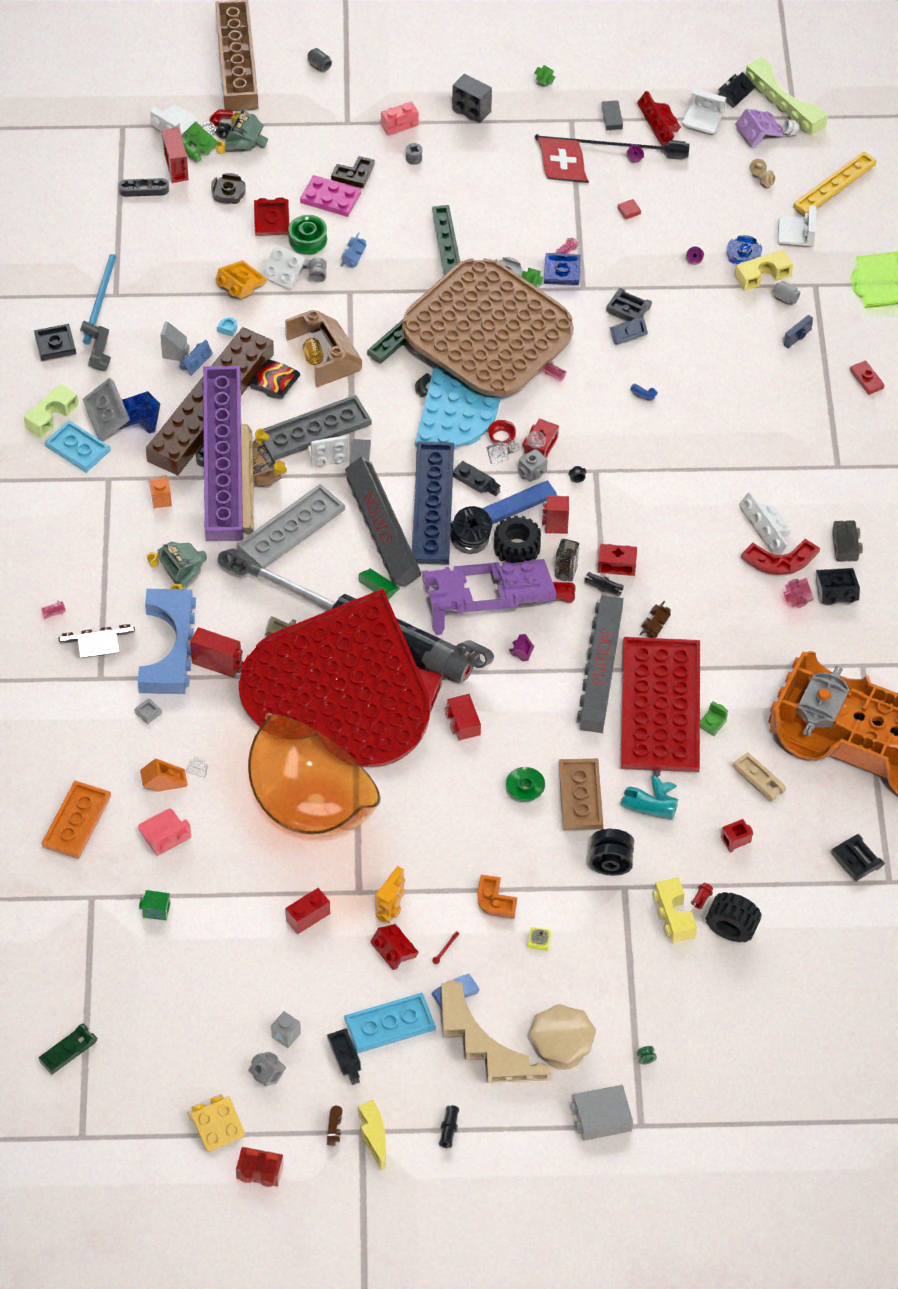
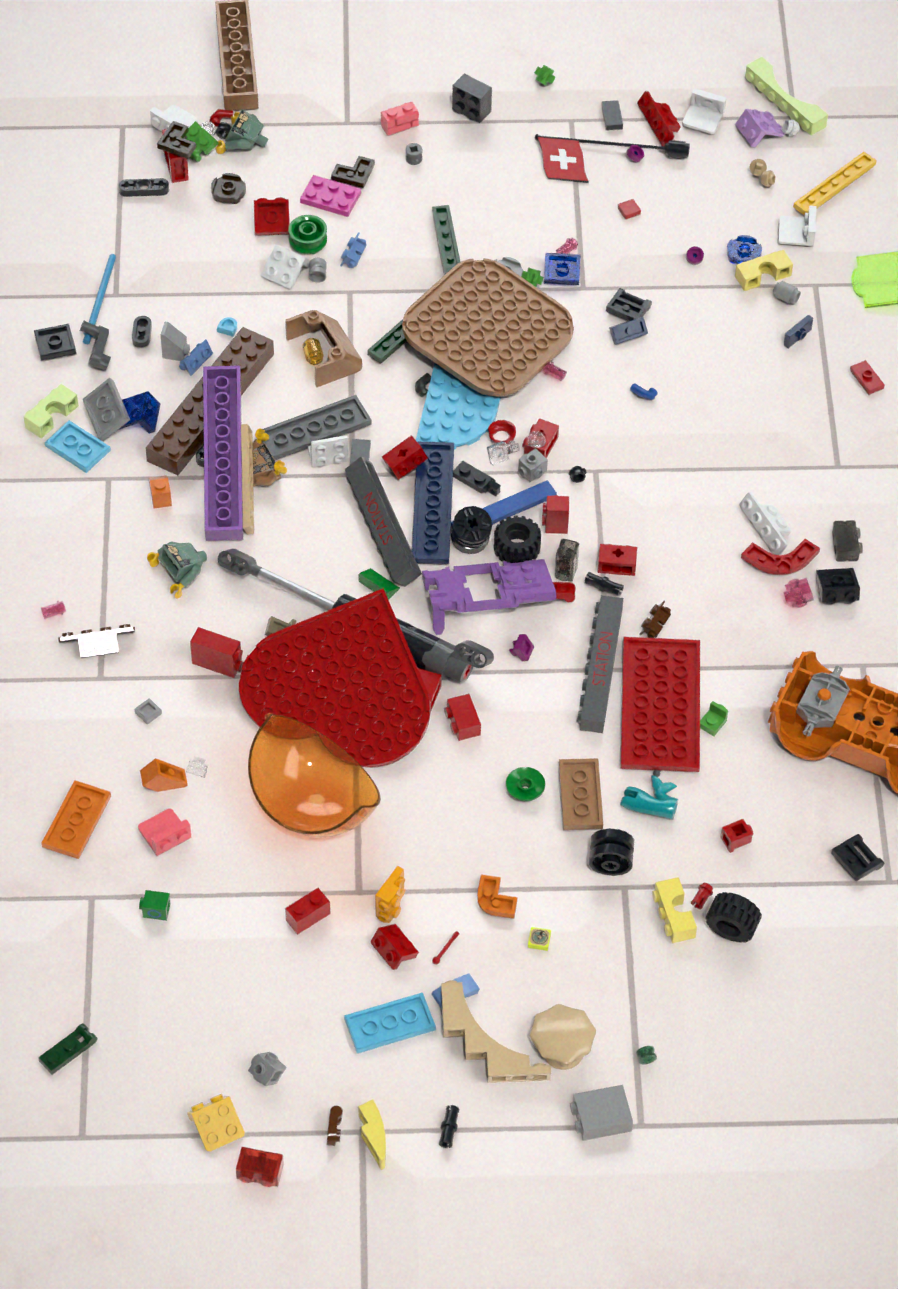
medium blue arch [138,588,196,694] -> none
light orange plate [215,260,267,299] -> none
light grey plate [237,484,345,568] -> none
slope [249,359,301,399] -> none
light grey brick [271,1011,301,1048] -> none
dark grey brick [307,48,332,71] -> none
black hinge [327,1028,361,1085] -> none
black bracket [717,72,756,108] -> none
tan plate [733,752,786,802] -> none
none -> black plate [132,316,152,347]
none -> plate [157,121,196,159]
none -> red brick [382,435,428,480]

